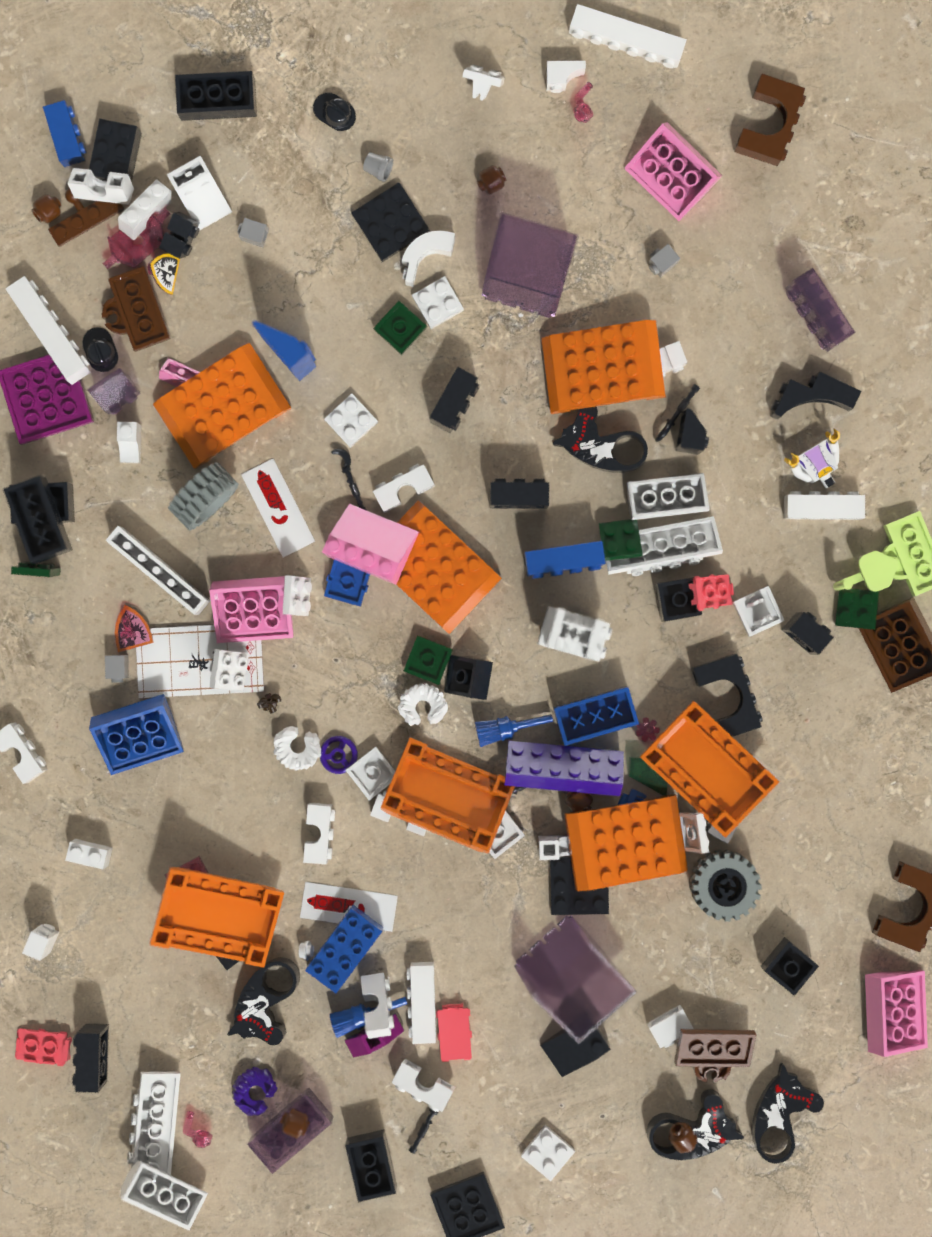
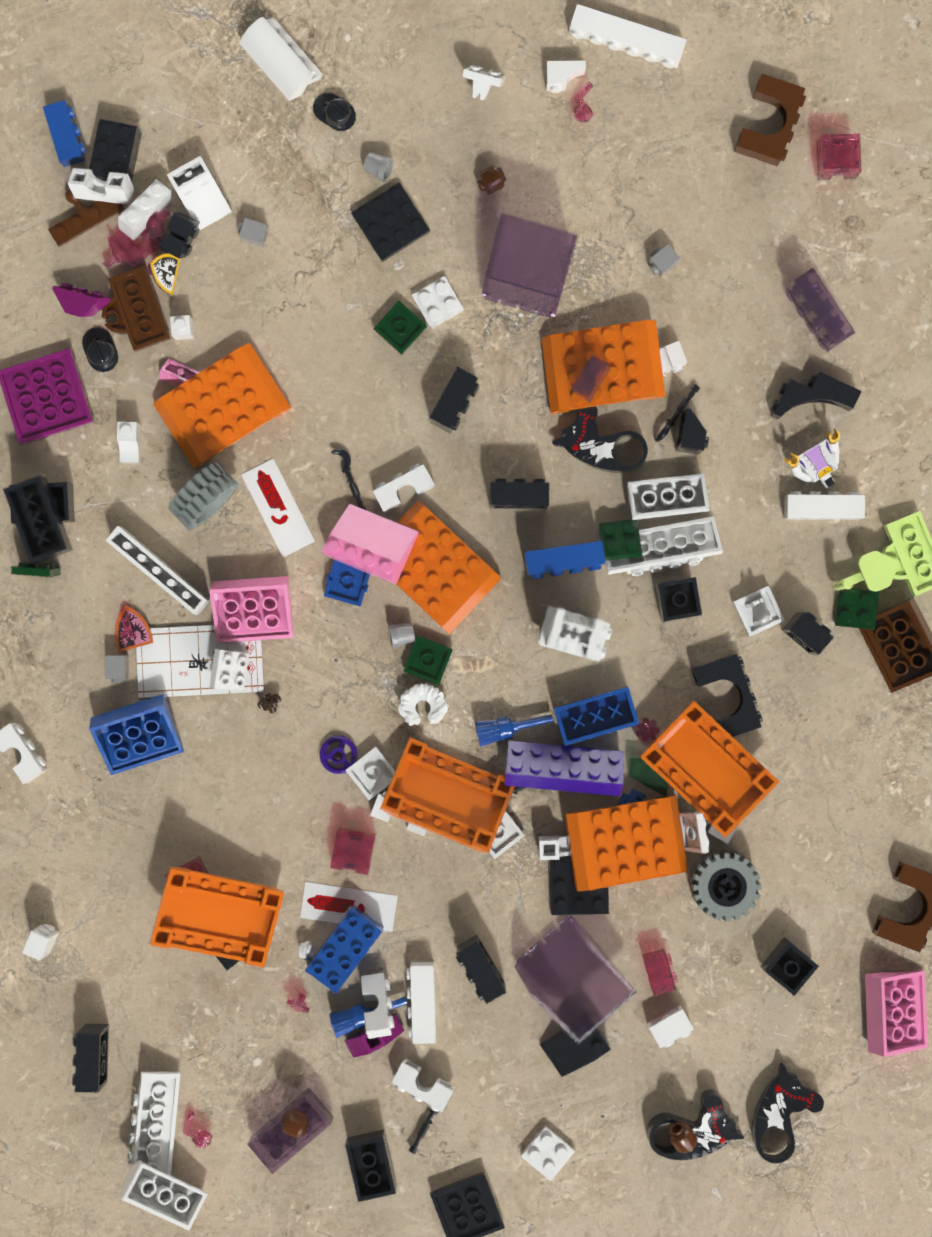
white brick [5,276,91,385] -> none
coral piece [15,1028,72,1066] -> none
reddish brown head [31,194,62,223] -> none
white brick [65,839,113,869] -> none
clear purple slope [87,368,141,414] -> none
black brick [175,71,257,121] -> none
black animal [227,957,300,1046] -> none
dark purple piece [232,1067,278,1116] -> none
blue slope [252,321,317,381] -> none
white piece [273,726,321,771] -> none
white plate [283,575,312,616] -> none
white arch [303,803,335,864] -> none
white plate [324,394,378,448] -> none
white arch [402,231,455,287] -> none
coral piece [436,1003,472,1062] -> none
black slope [444,655,493,700] -> none
reddish brown head [565,791,593,812] -> none
bright pink slope [624,122,722,221] -> none
plate [674,1029,757,1083] -> none
coral piece [689,574,734,611] -> none
none -> magenta slope [52,283,110,317]
none -> white brick [170,315,195,340]
none -> white brick [239,17,323,101]
none -> clear pink plant [286,993,310,1013]
none -> clear pink piece [330,827,376,875]
none -> light grey piece [388,623,415,648]
none -> black brick [456,934,507,1004]
none -> brick [571,355,610,402]
none -> clear pink brick [642,949,678,996]
none -> clear pink piece [816,133,861,180]

